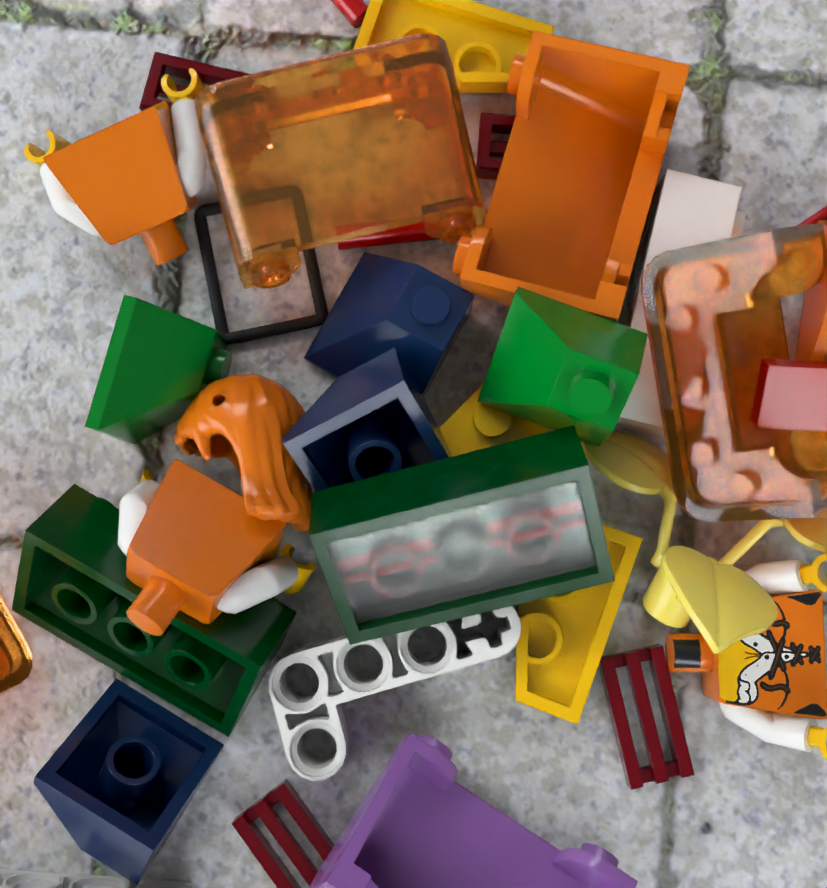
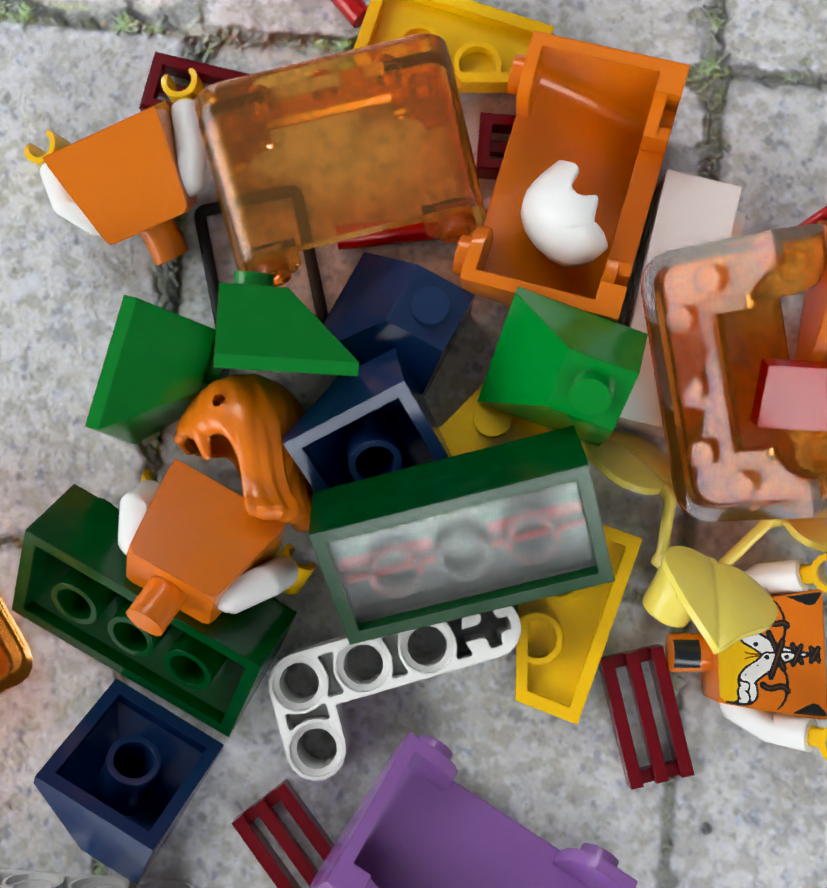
none -> green slope [213,271,359,376]
none -> white hair [520,160,608,268]

